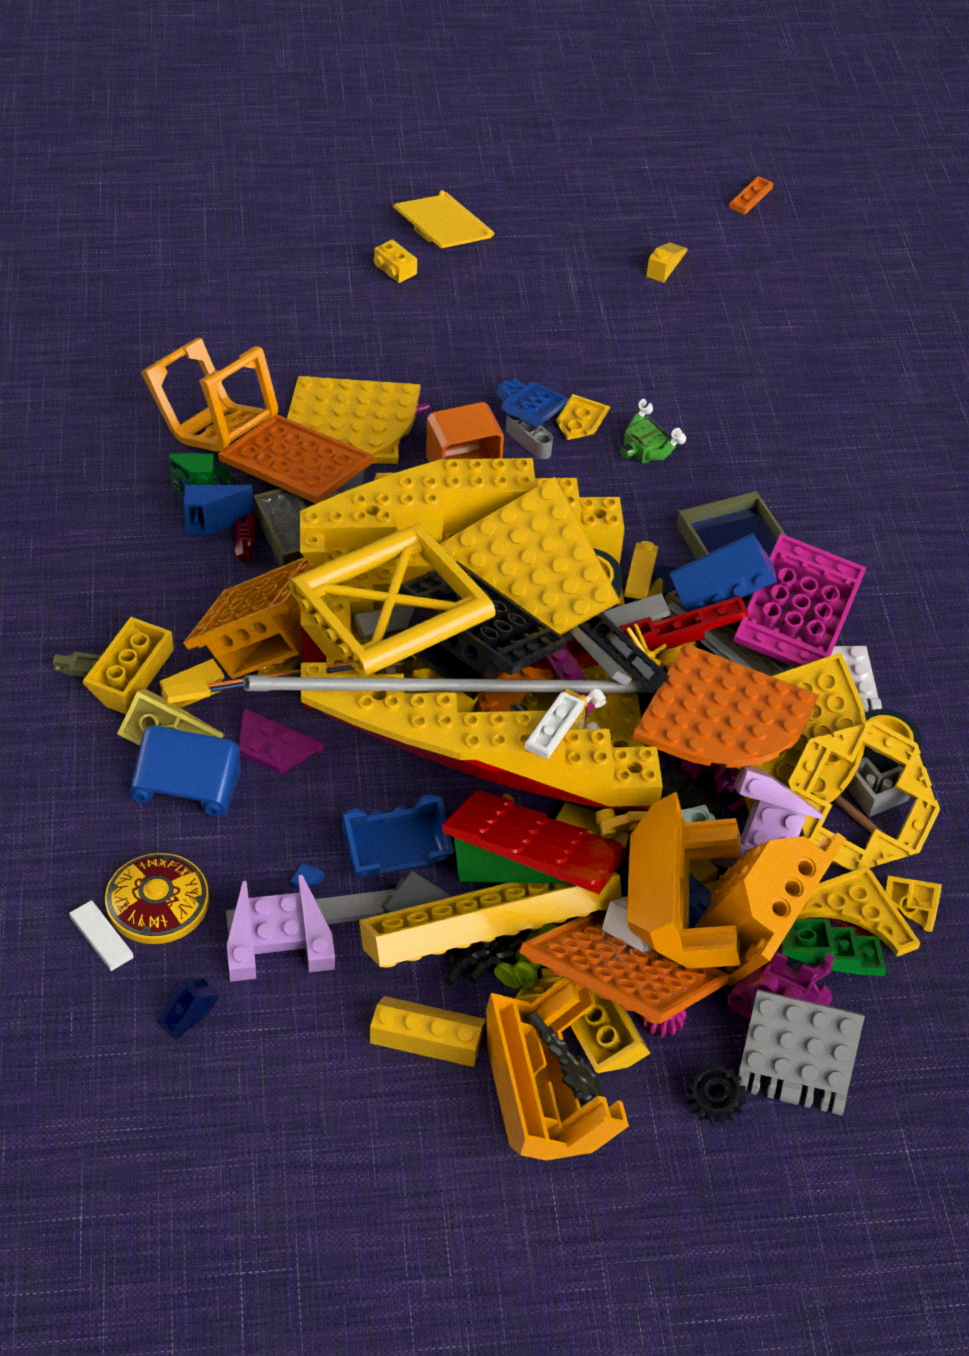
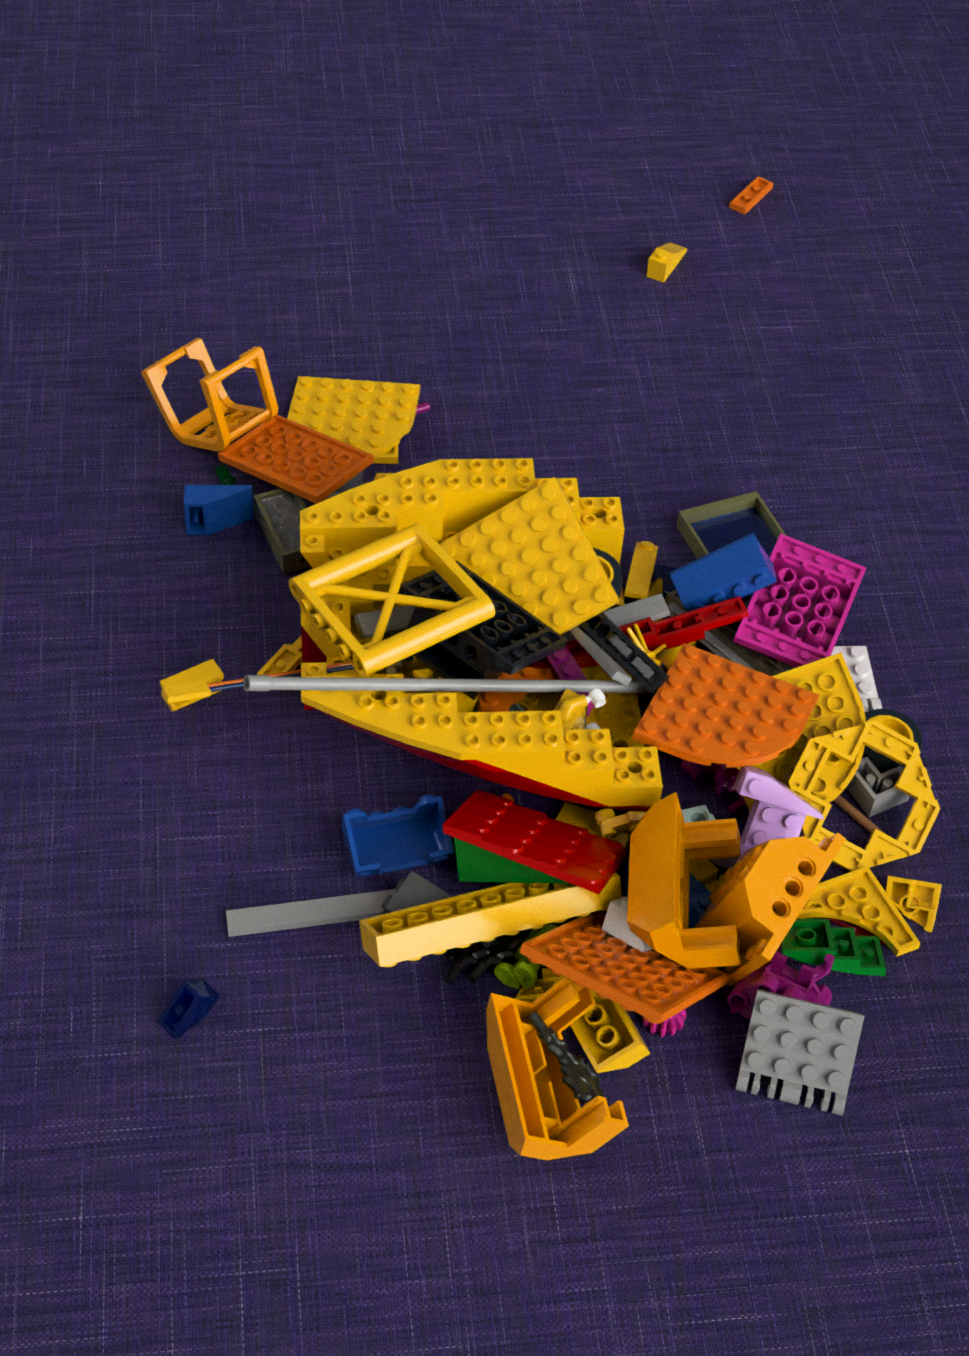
olive hinge [53,652,102,677] -> none
white tile [69,900,134,971] -> none
yellow slope [83,617,174,714] -> none
dish [105,853,209,944] -> none
light yellow wedge [117,688,224,745] -> none
blue windscreen [129,726,241,817] -> none
green slope [169,454,216,496] -> none
light orange wedge [183,557,313,679] -> none
lavender wedge [227,875,335,982] -> none
dark red hinge [234,513,255,563] -> none
magenta wing [239,709,324,774] -> none
blue tile [290,863,325,889] -> none
yellow slope [370,996,487,1067] -> none
yellow brick [374,239,417,283] -> none
yellow container [393,190,495,248] -> none
orange plate [426,402,504,462] -> none
blue plate [496,378,569,427] -> none
light grey beam [506,415,553,459] -> none
white tile [524,691,585,760] -> none
yellow tile [556,394,610,440] -> none
bright green torso [620,399,686,463] -> none
pearl dark grey tile [660,771,721,816] -> none
black gear [687,1065,746,1125] -> none

